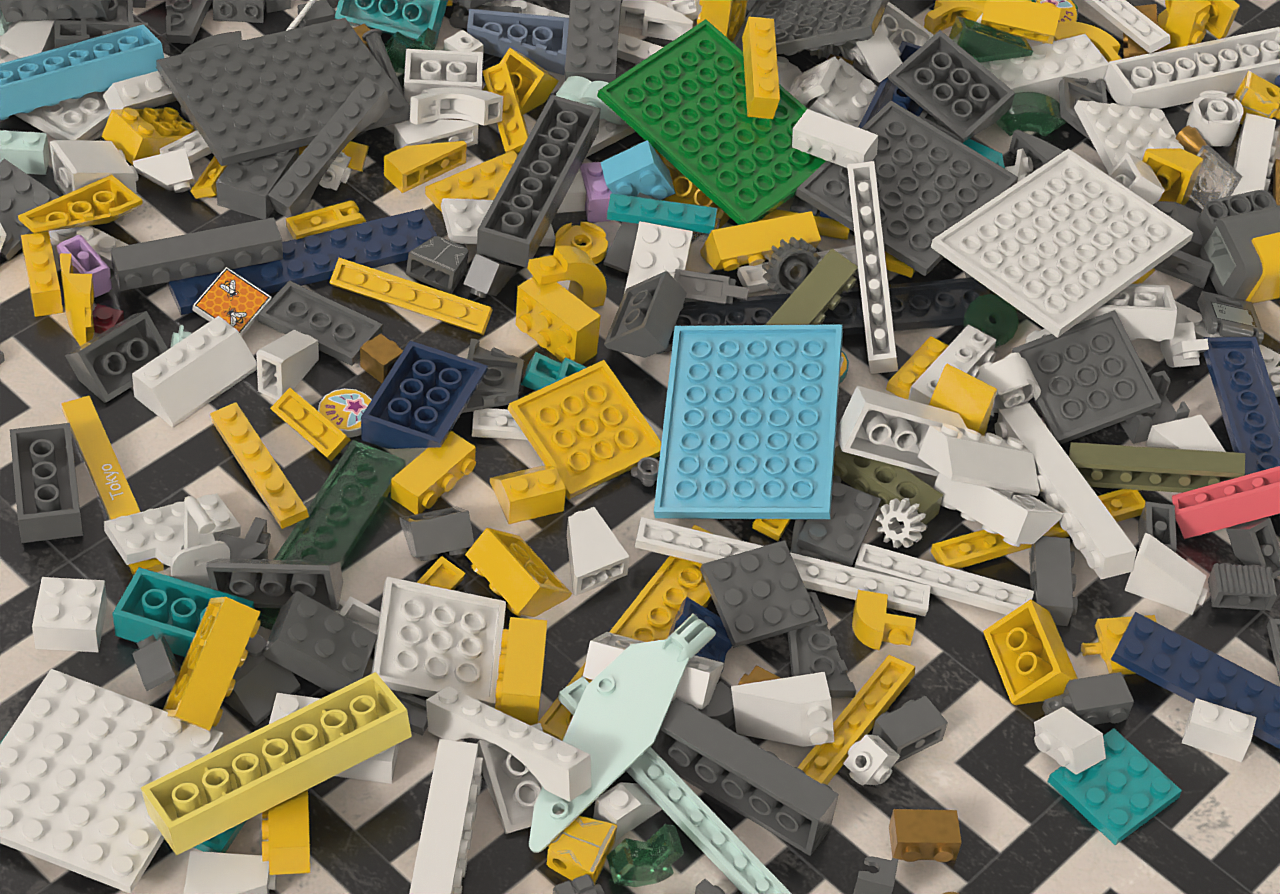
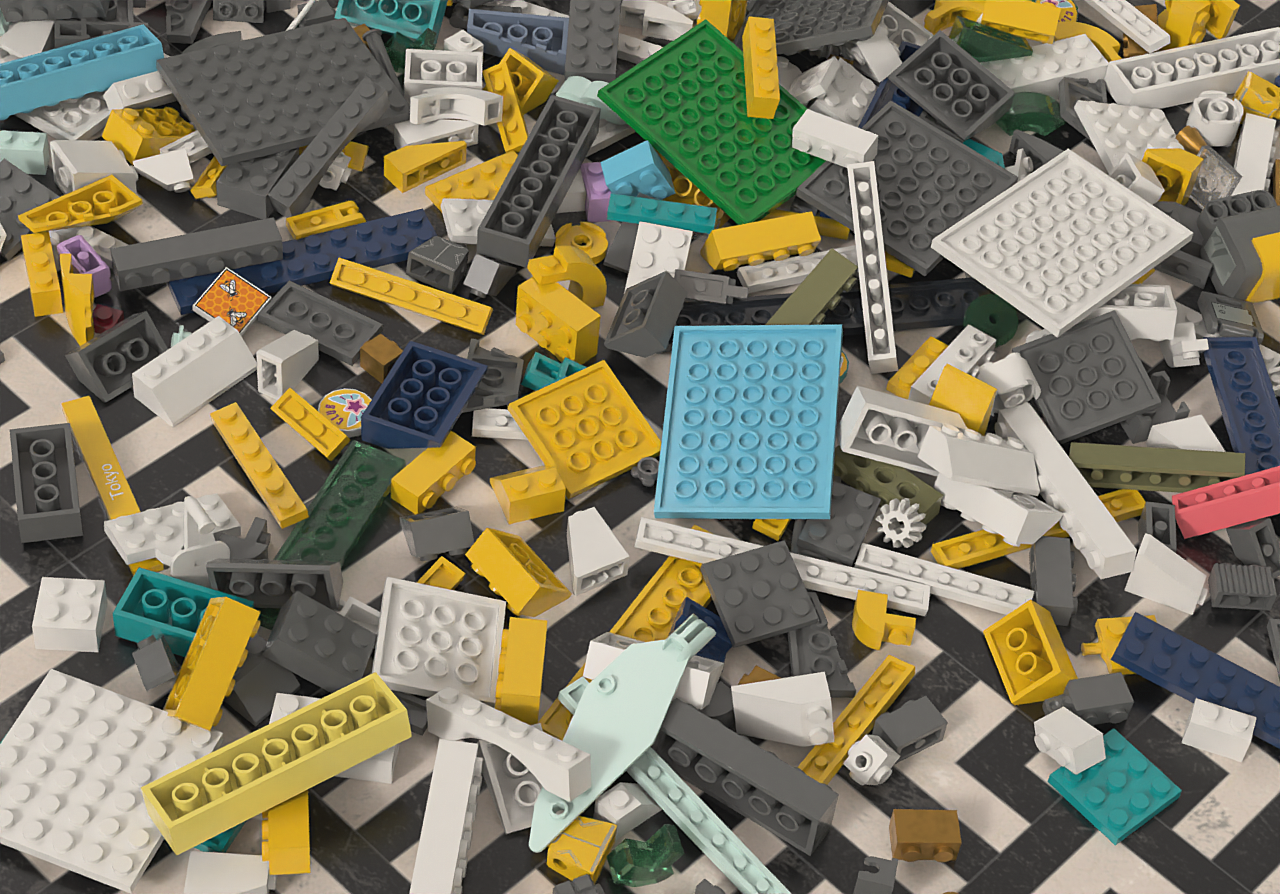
dark grey gear [762,237,821,294] -> none

